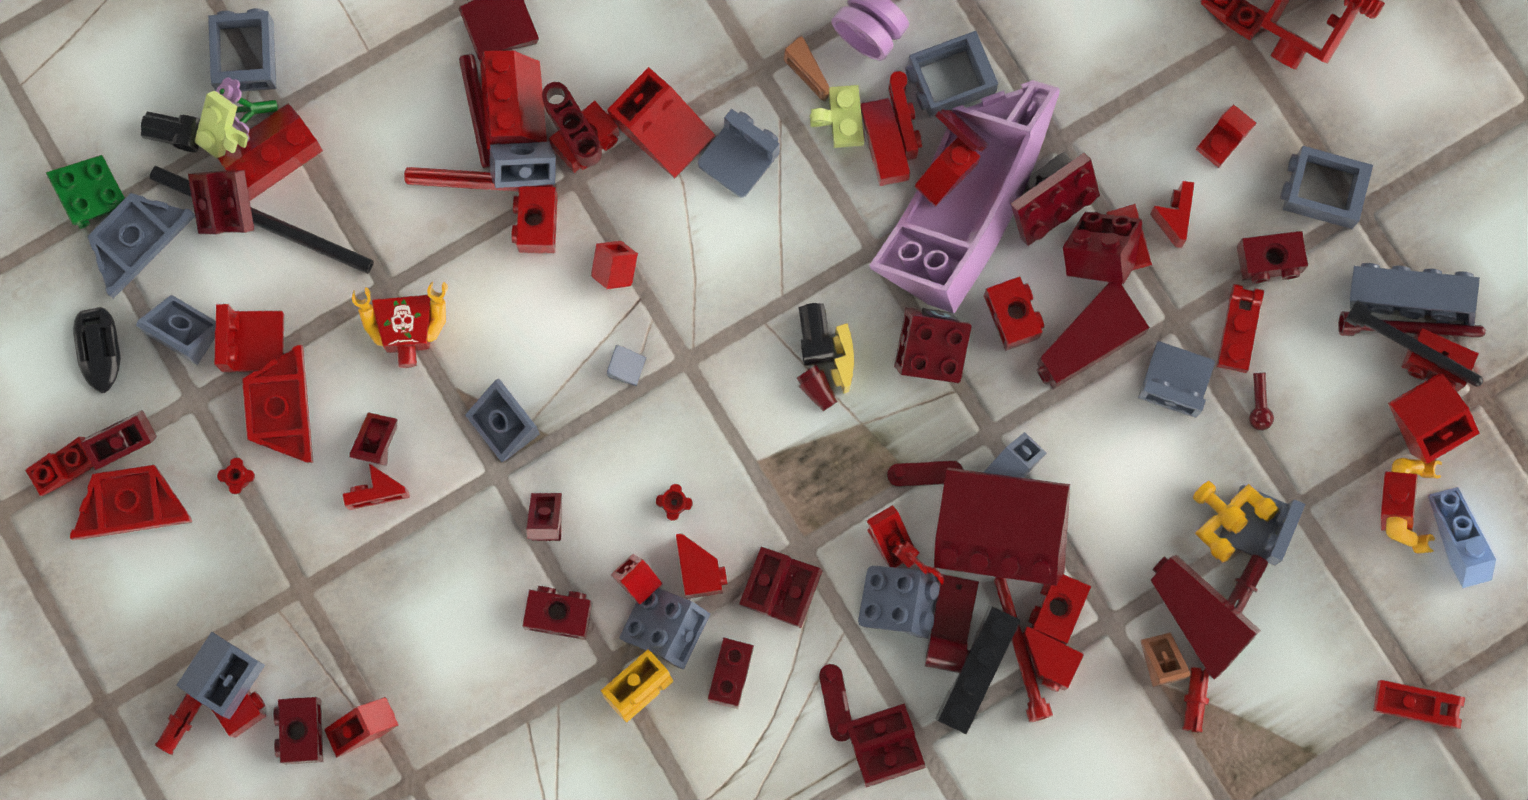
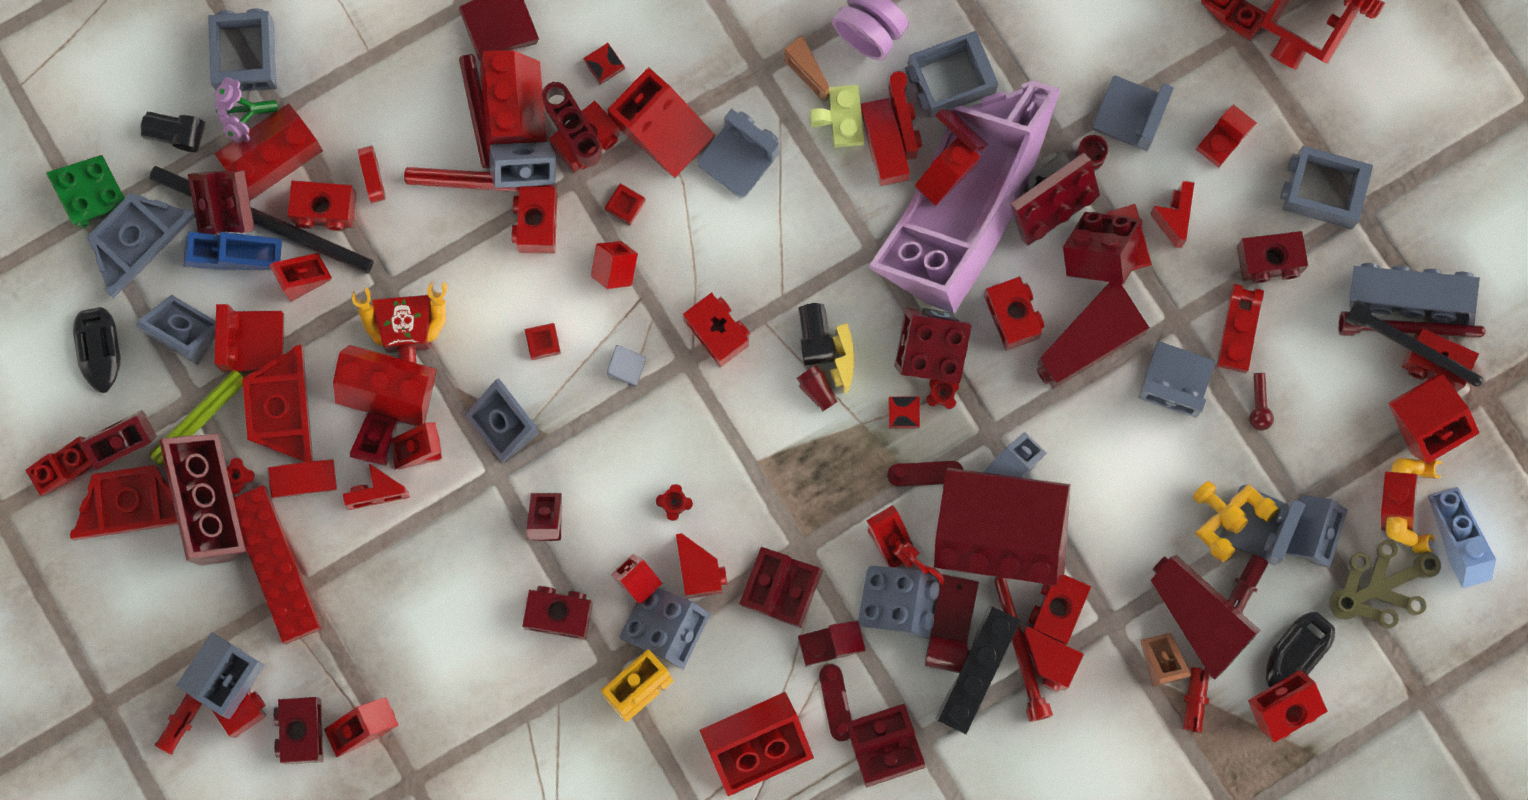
yellowish green plate [195,91,248,158] -> none
dark red brick [707,637,754,709] -> none
red plate [1373,680,1465,729] -> none
none -> lime axle [149,370,244,466]
none -> dark red slope [159,433,246,565]
none -> blue slope [183,232,282,270]
none -> red piece [233,485,322,644]
none -> red slope [267,459,337,498]
none -> red slope [269,253,332,302]
none -> red brick [287,180,357,231]
none -> red slope [333,345,437,426]
none -> red beam [358,145,386,203]
none -> red slope [390,422,442,469]
none -> red tile [524,323,561,360]
none -> red tile [583,43,625,85]
none -> red tile [604,183,646,225]
none -> red brick [683,292,750,368]
none -> red slope [699,692,814,796]
none -> dark red slope [798,621,866,667]
none -> red tile [888,396,920,429]
none -> red plate [926,379,959,410]
none -> dark red wheel [1075,135,1109,171]
none -> sand blue bracket [1092,76,1174,151]
none -> red brick [1247,670,1328,743]
none -> black piece [1266,612,1335,687]
none -> sand blue panel [1286,495,1348,568]
none -> olive plant [1329,540,1441,629]

